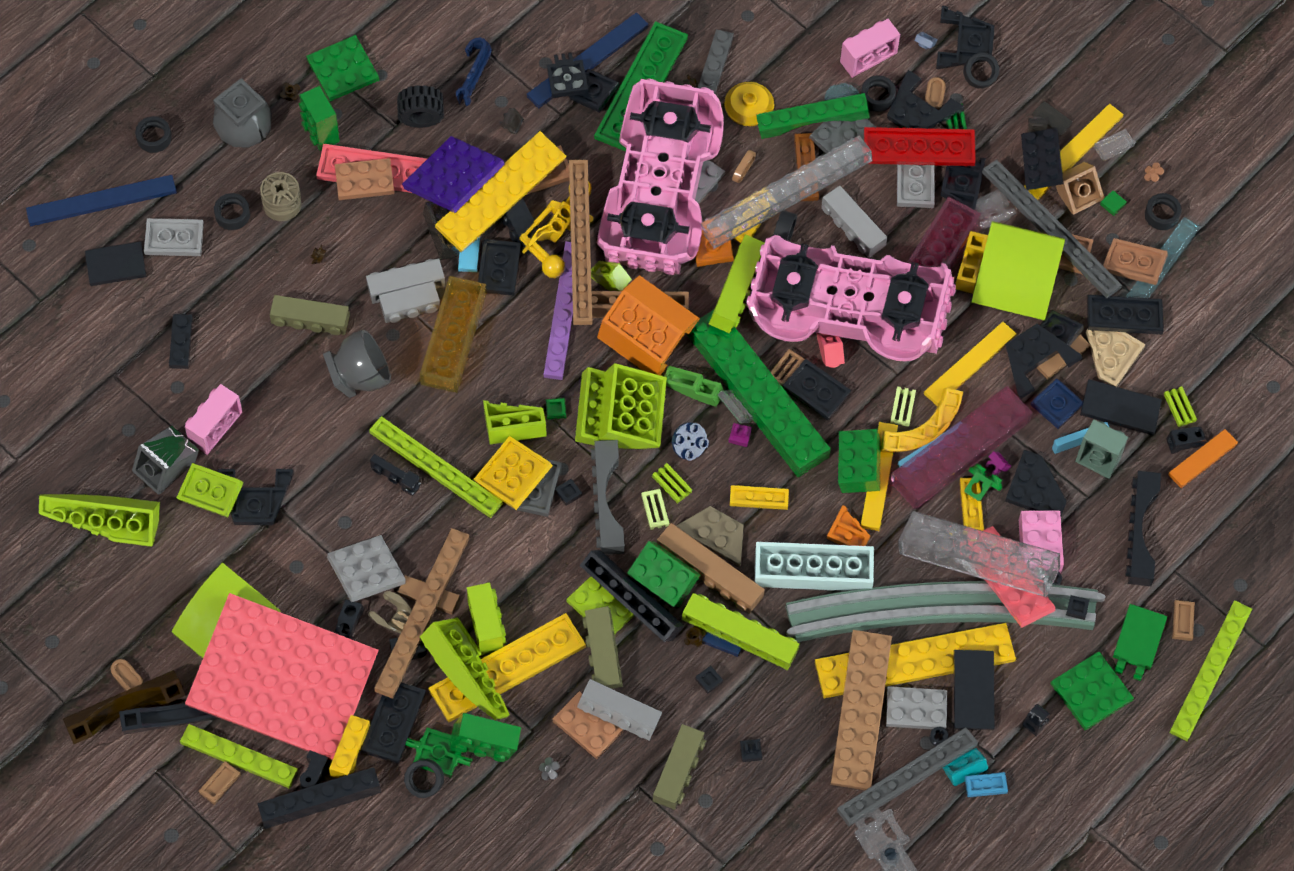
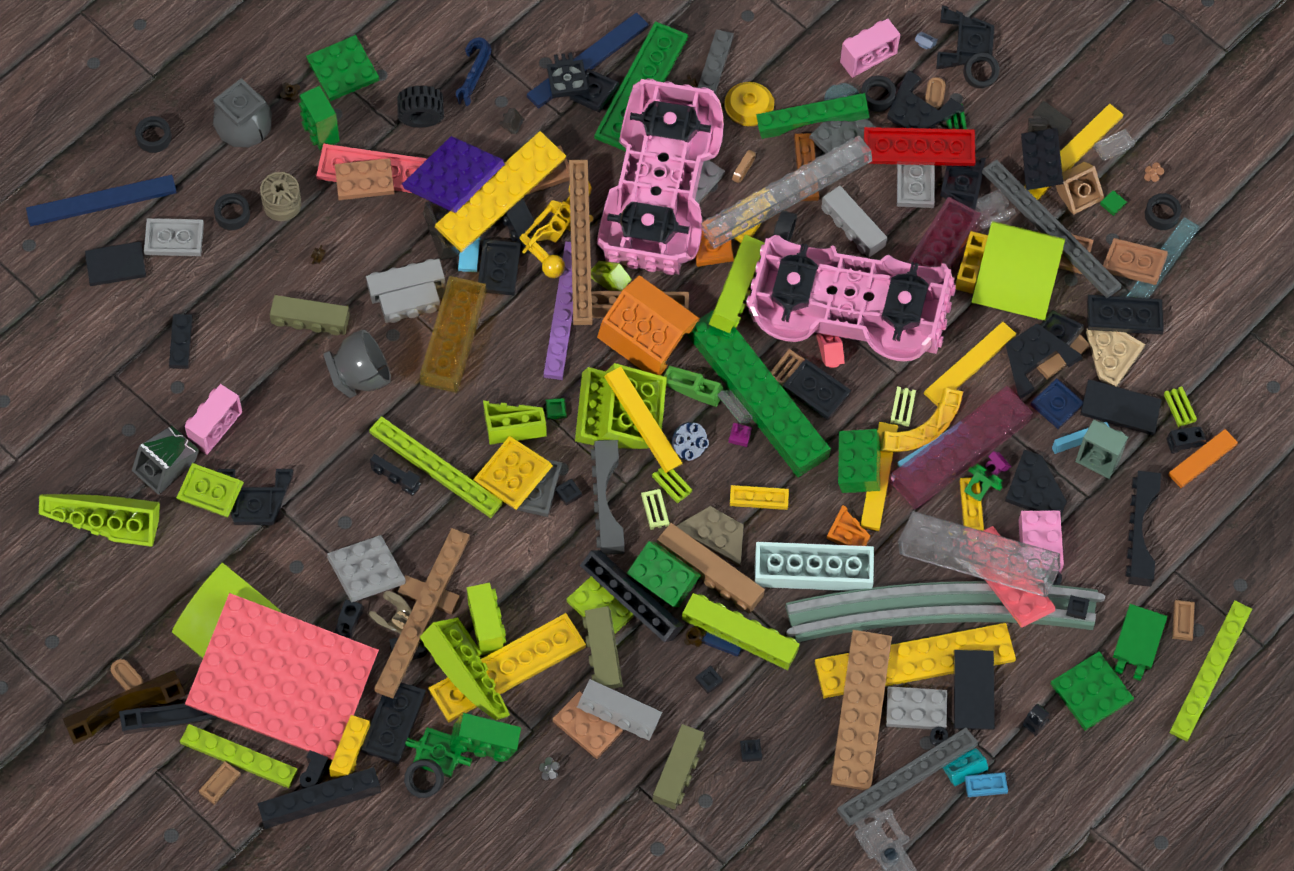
none -> yellow tile [604,367,682,473]

